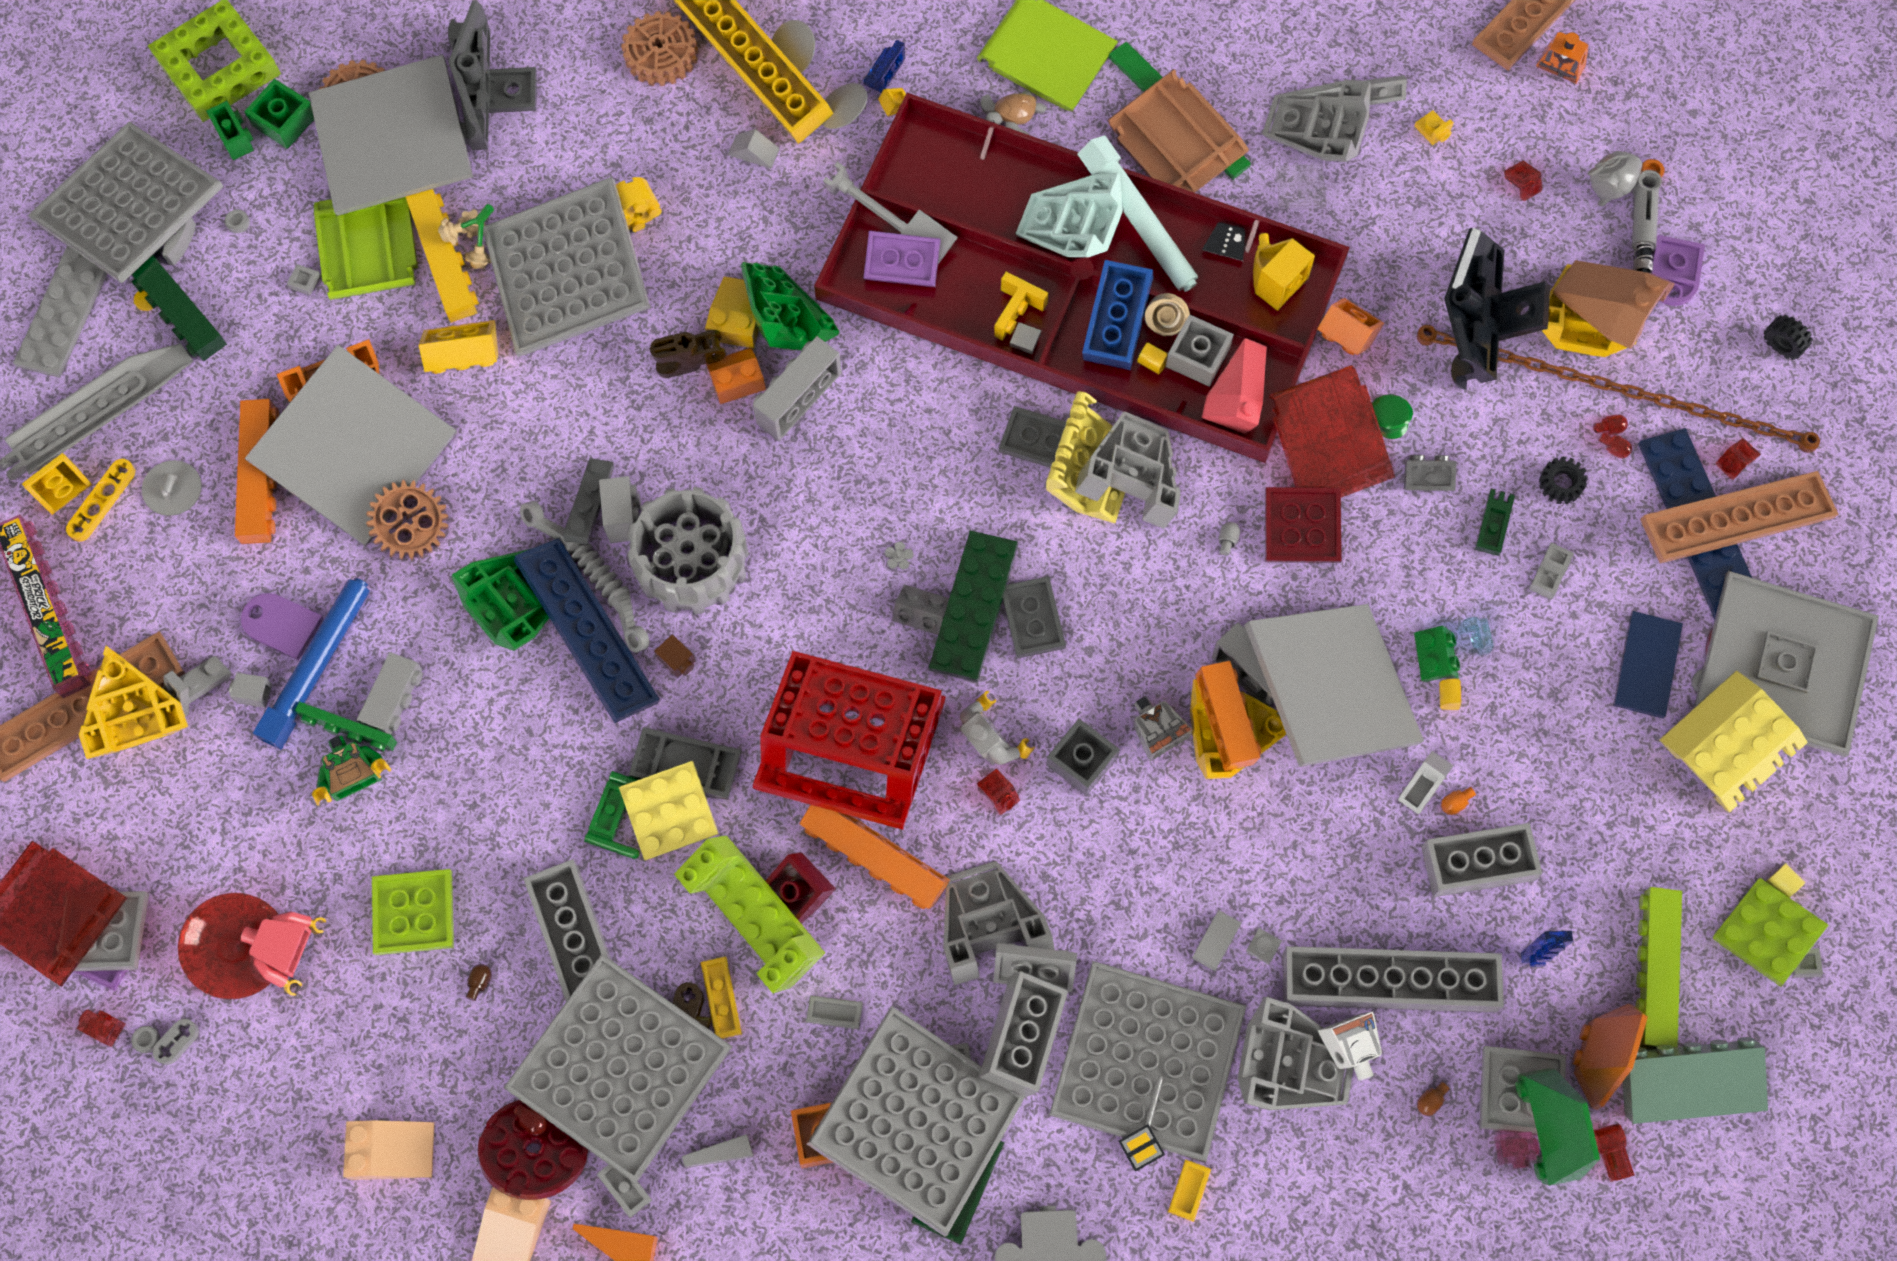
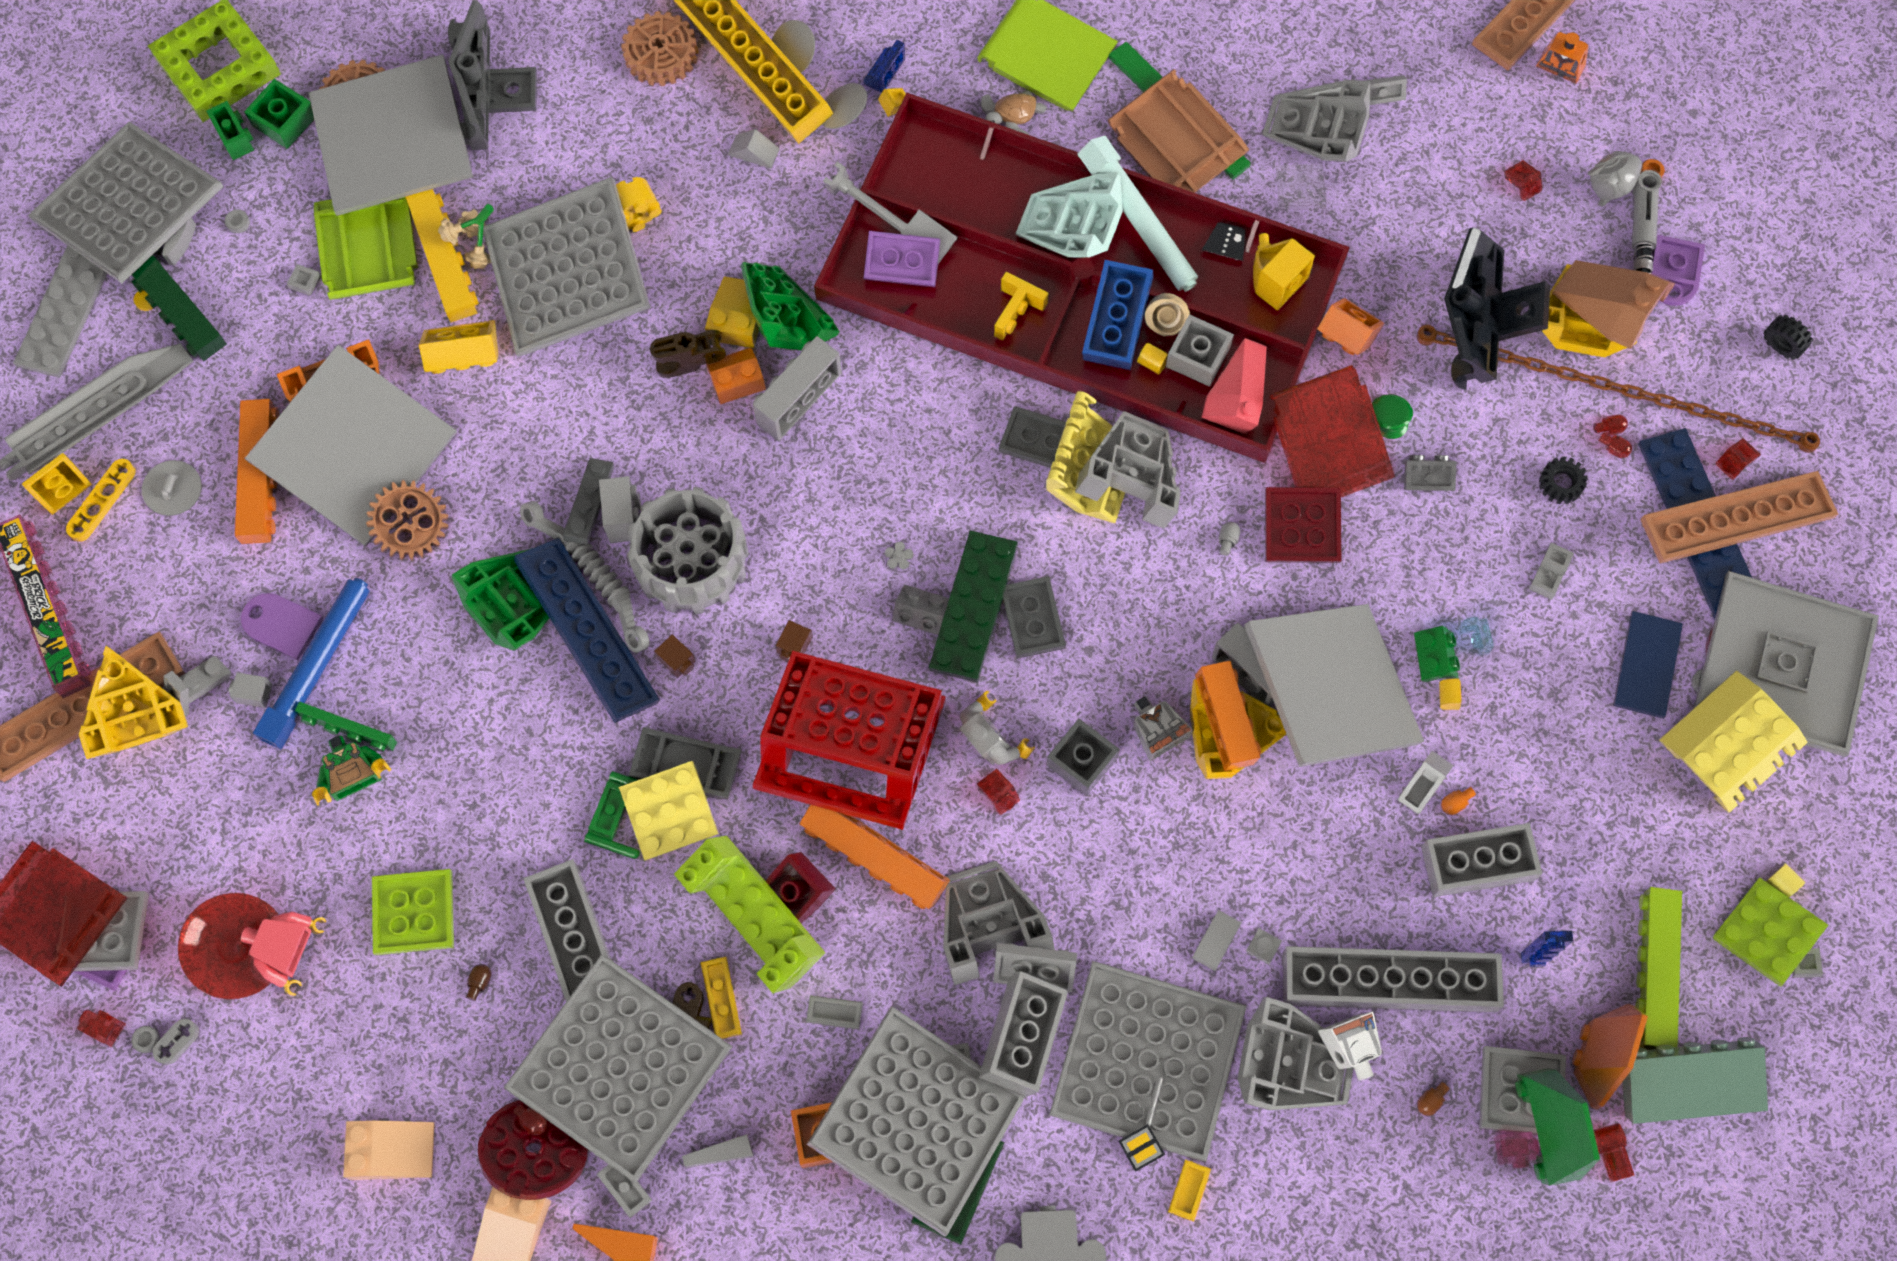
light grey brick [357,652,423,735] -> none
light grey tile [1010,323,1041,354] -> none
yellow bracket [1414,110,1454,145] -> none
dark green hinge [1475,488,1515,556] -> none
none -> reddish brown brick [775,620,813,662]

